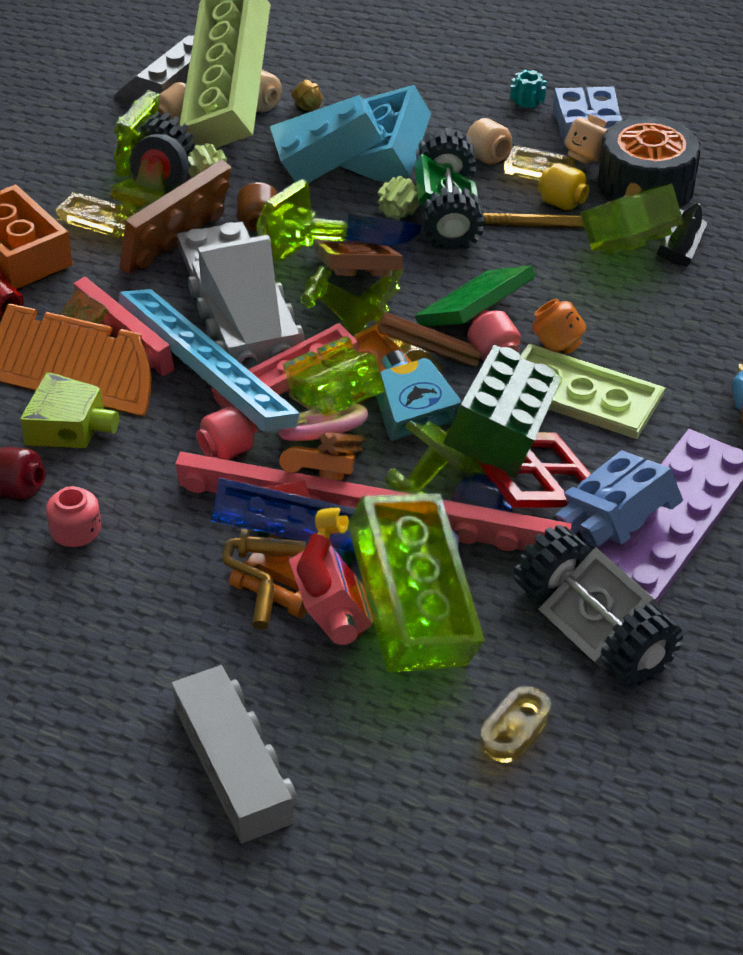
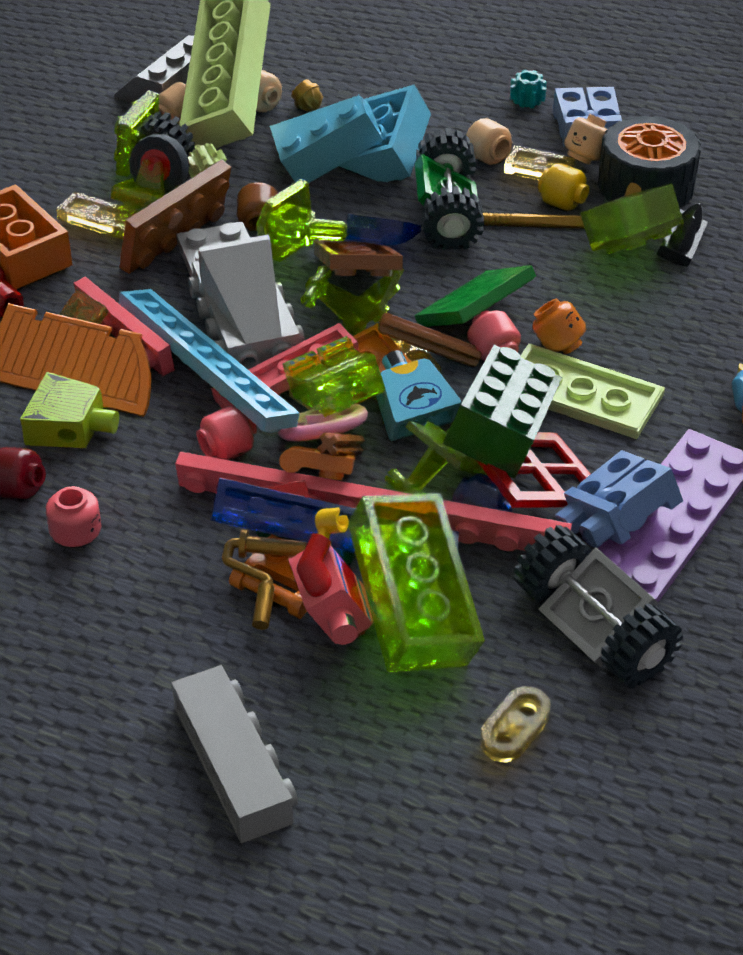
yellowish green gear [377,176,420,221] -> none

